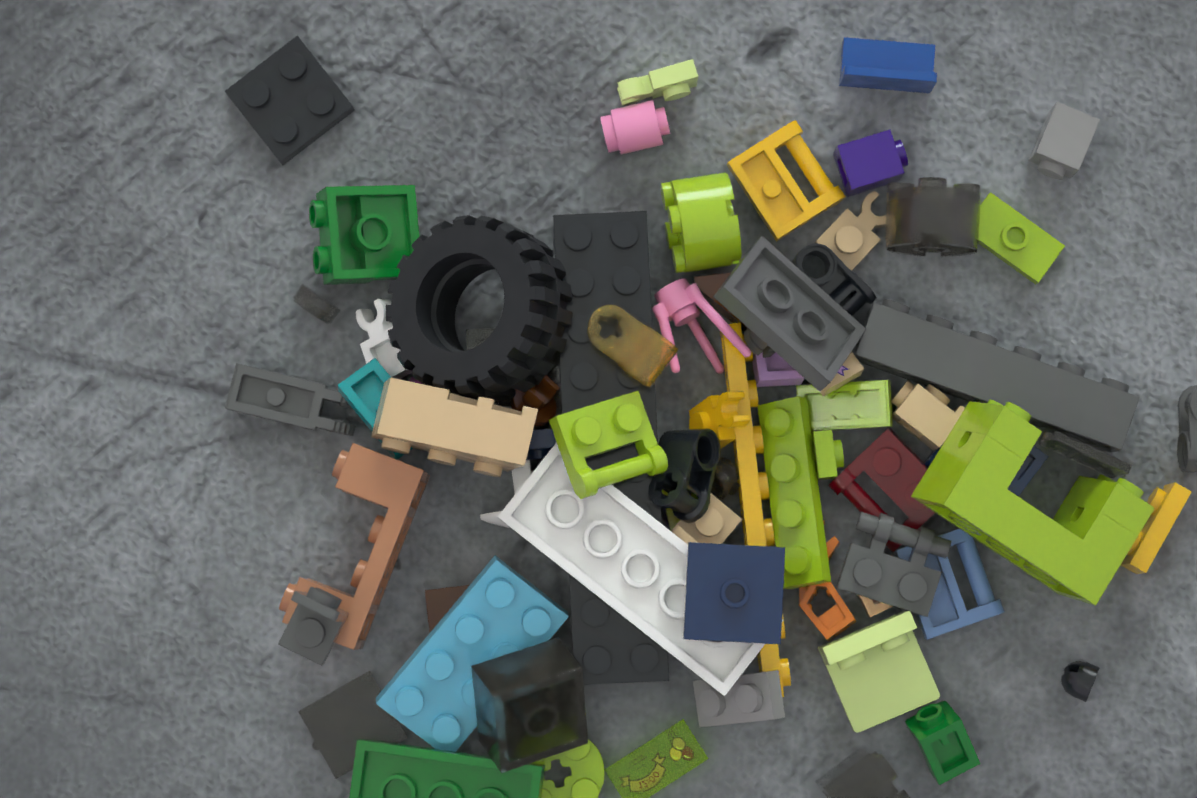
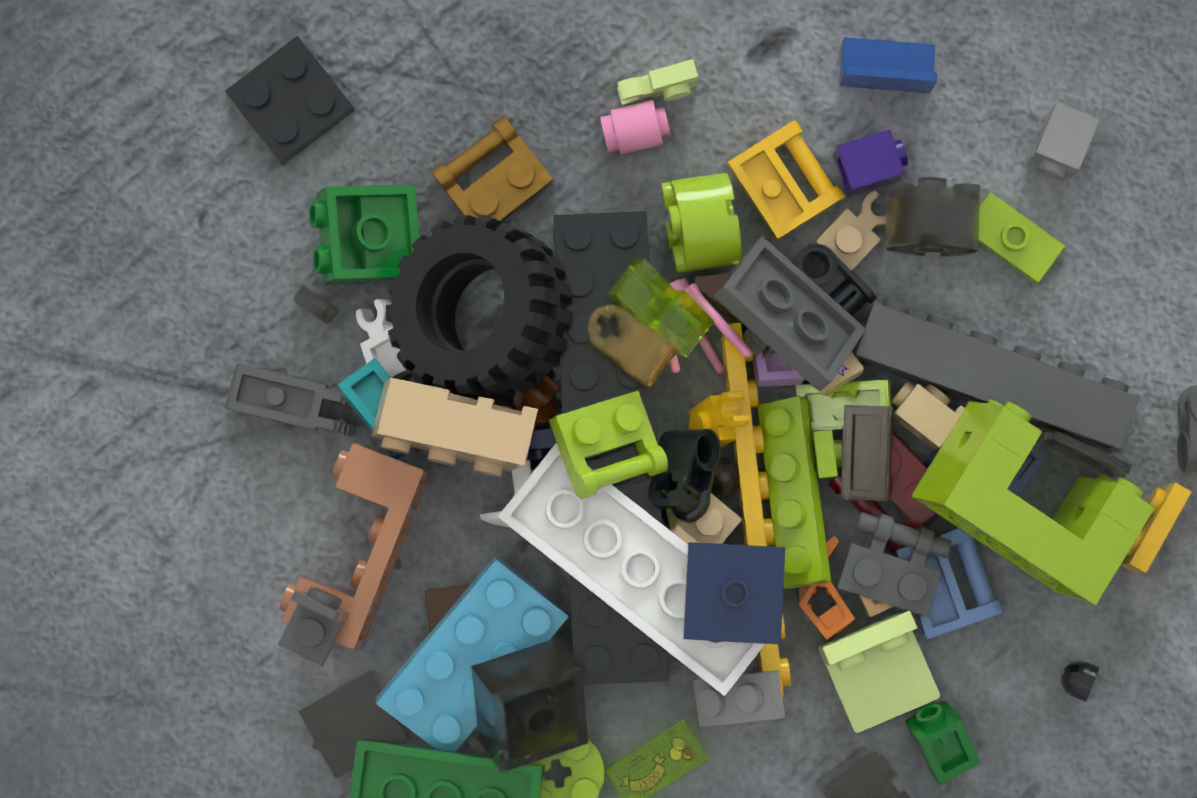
none -> pearl gold plate [430,116,554,222]
none -> clear neon green slope [608,258,715,357]
none -> dark brown tile [841,405,893,501]

